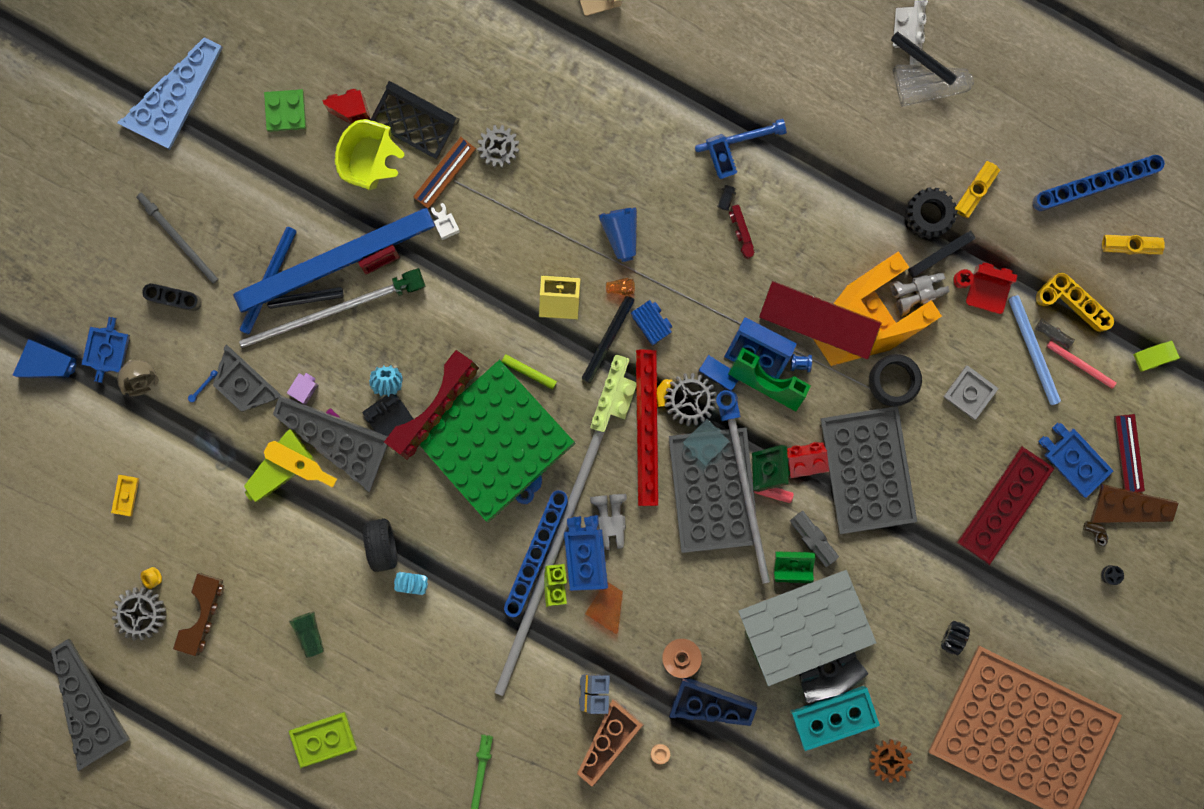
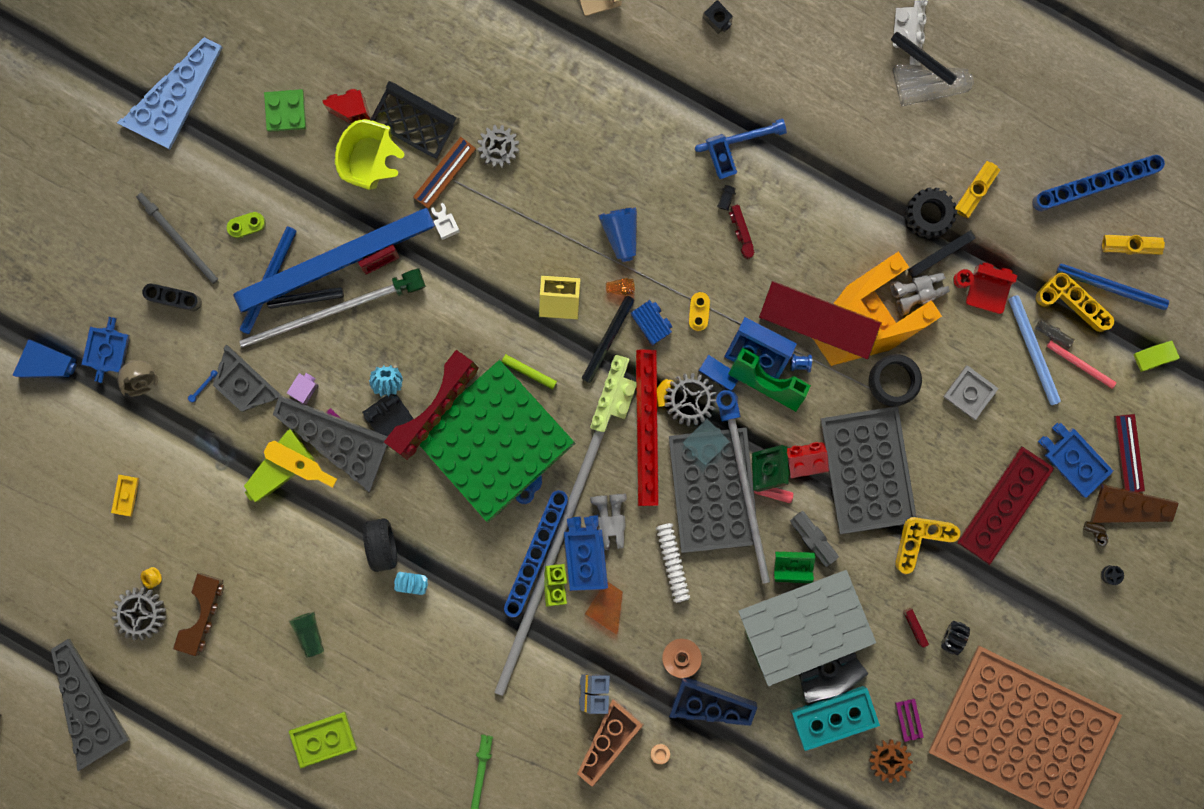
none -> lime plate [227,212,266,238]
none -> white piece [656,523,690,603]
none -> yellow plate [689,292,710,331]
none -> black brick [702,0,733,34]
none -> yellow beam [895,517,960,574]
none -> magenta tile [895,698,924,742]
none -> dark red tile [903,608,929,648]
none -> blue axle [1057,264,1169,310]

